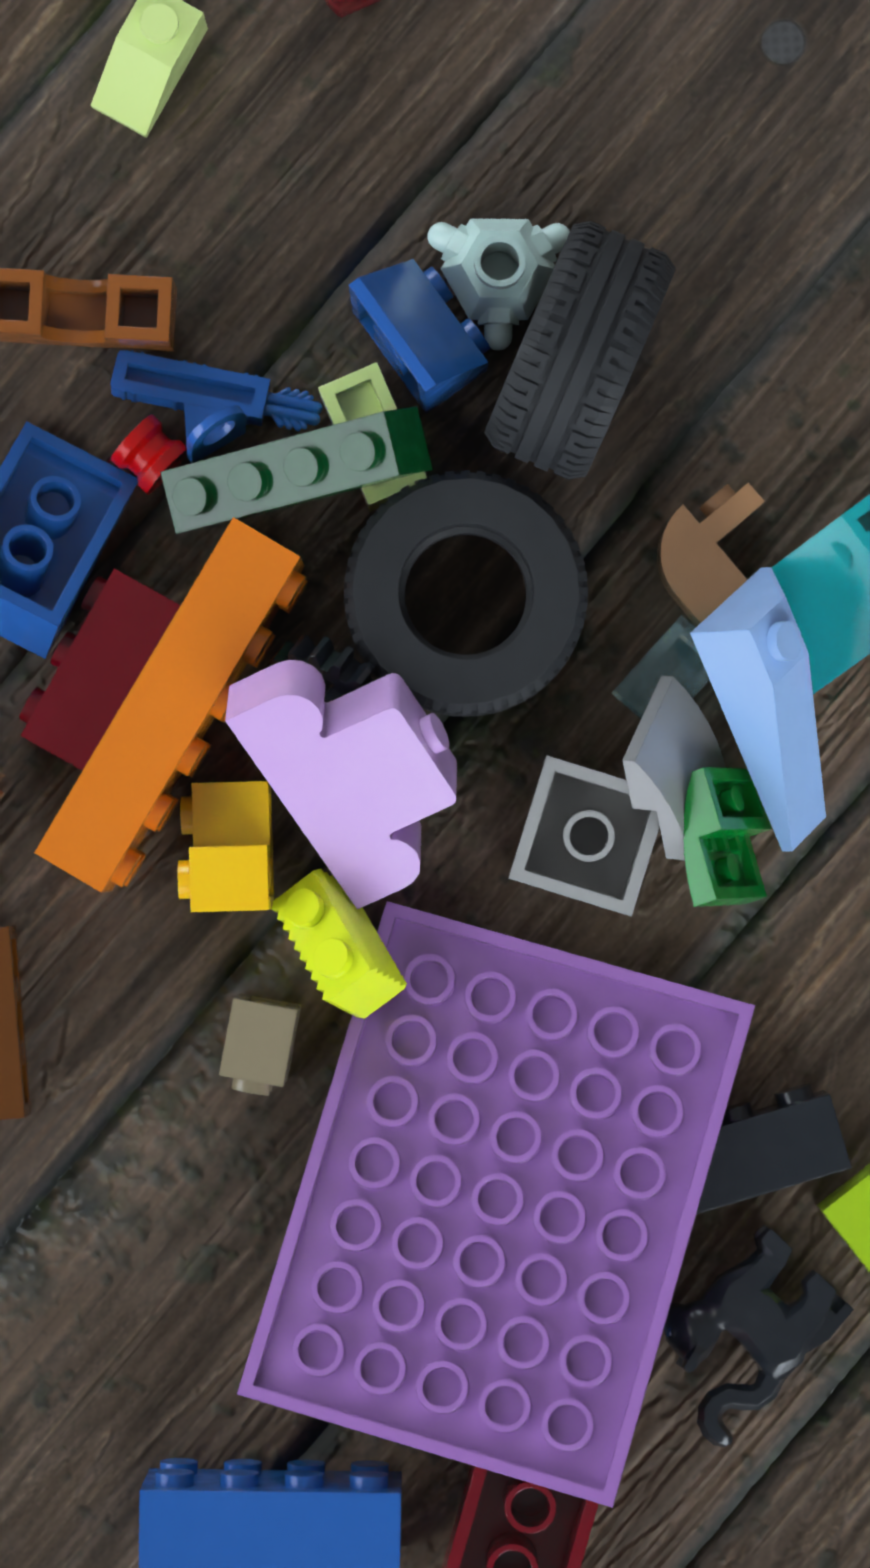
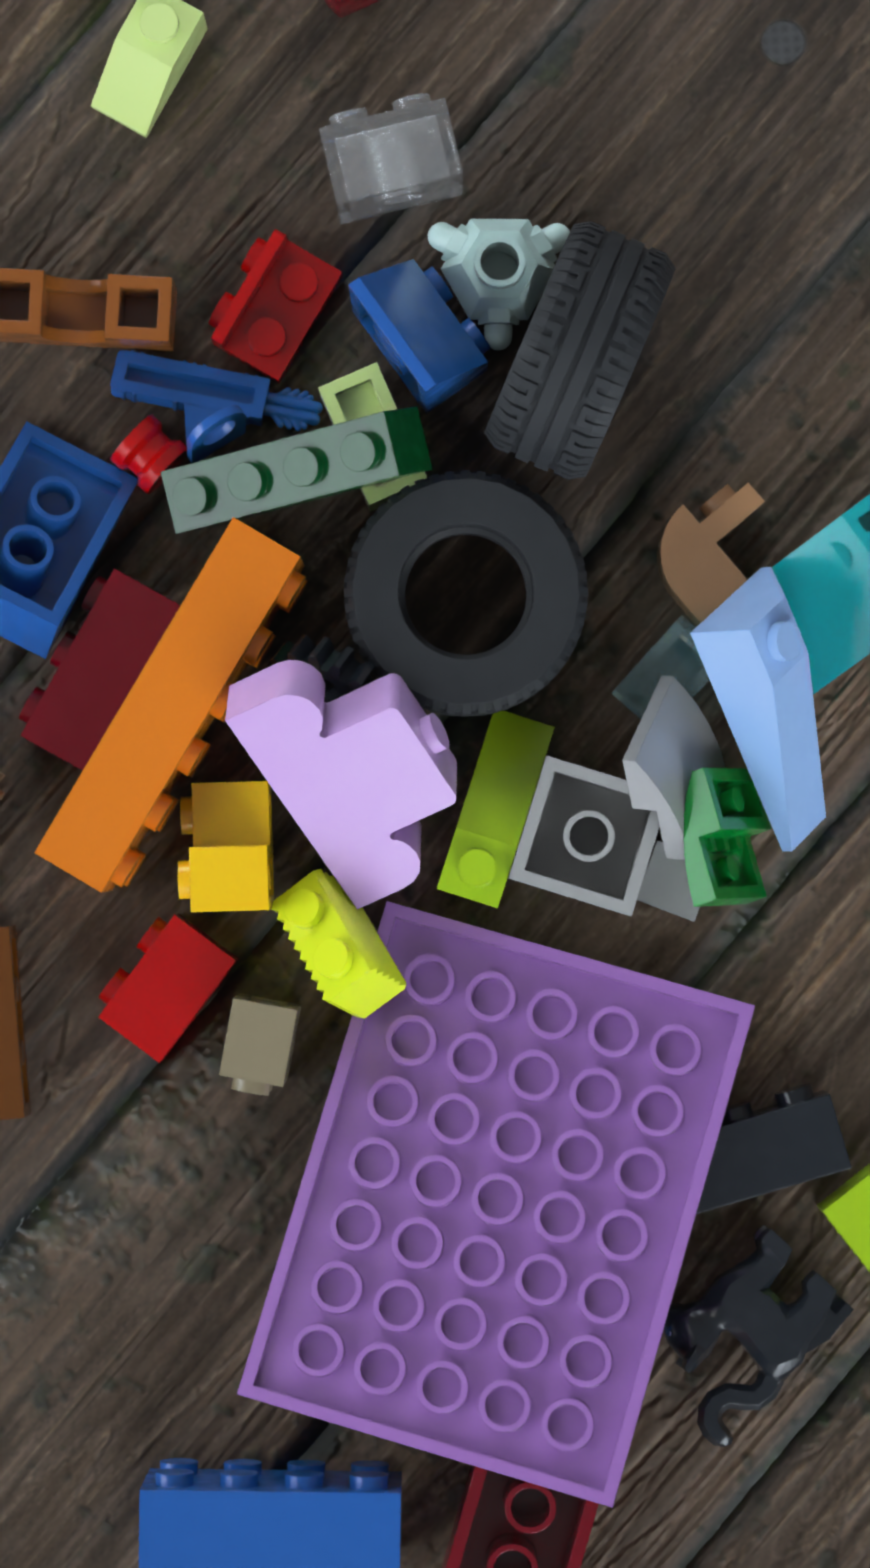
none -> red brick [98,913,239,1063]
none -> red bracket [208,229,343,384]
none -> clear brick [319,93,463,224]
none -> lime slope [437,710,555,908]
none -> light grey tile [637,840,700,922]

